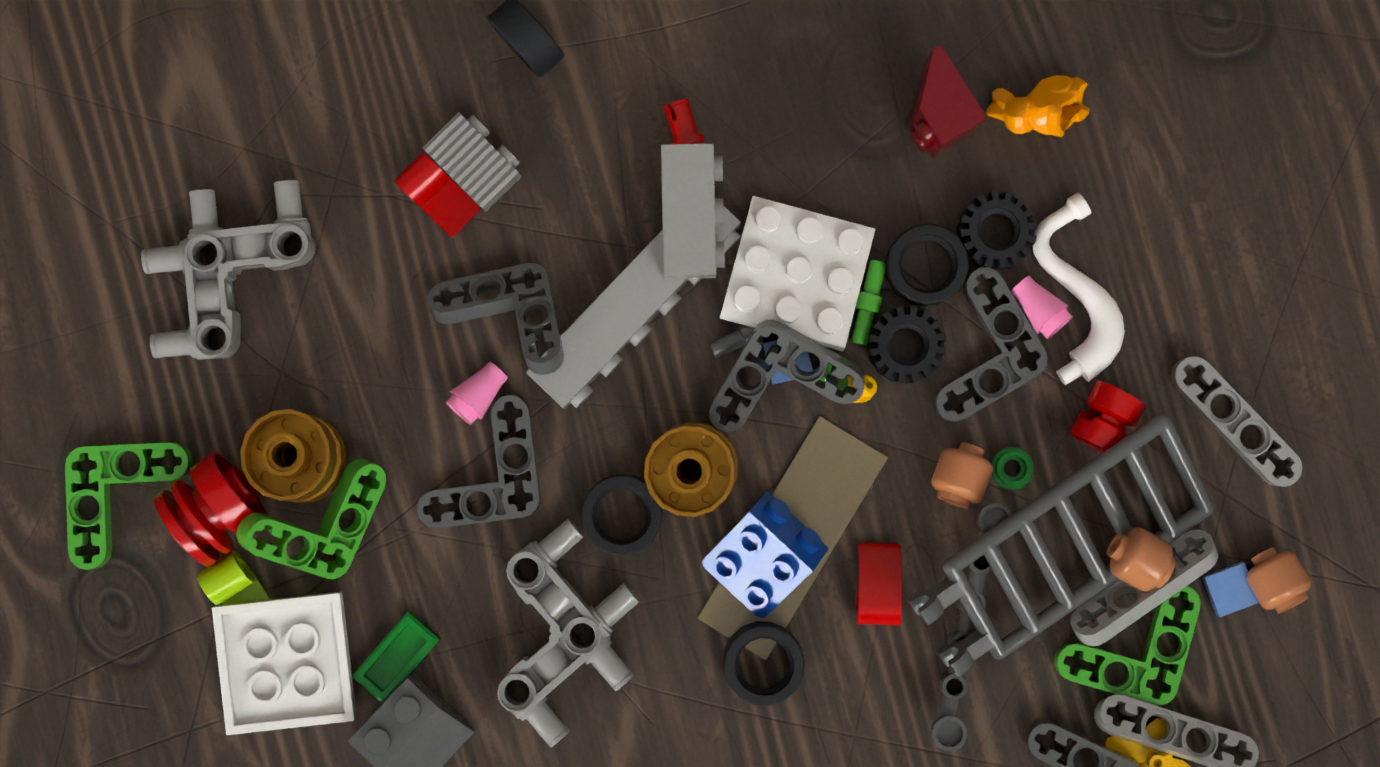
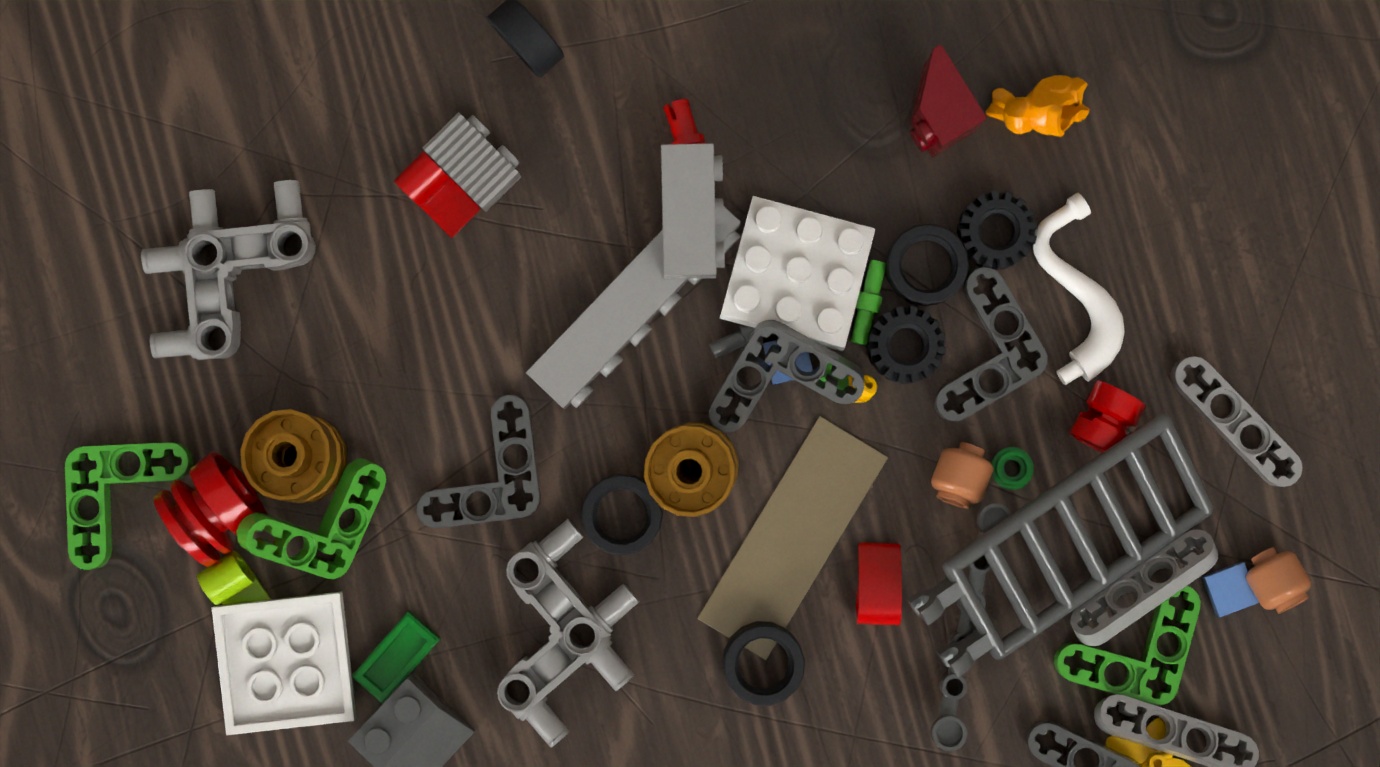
dark grey beam [427,263,564,375] -> none
bright pink cone [446,361,508,425] -> none
bracket [703,491,829,618] -> none
bright pink cone [1011,275,1073,339] -> none
nougat head [1107,527,1176,591] -> none

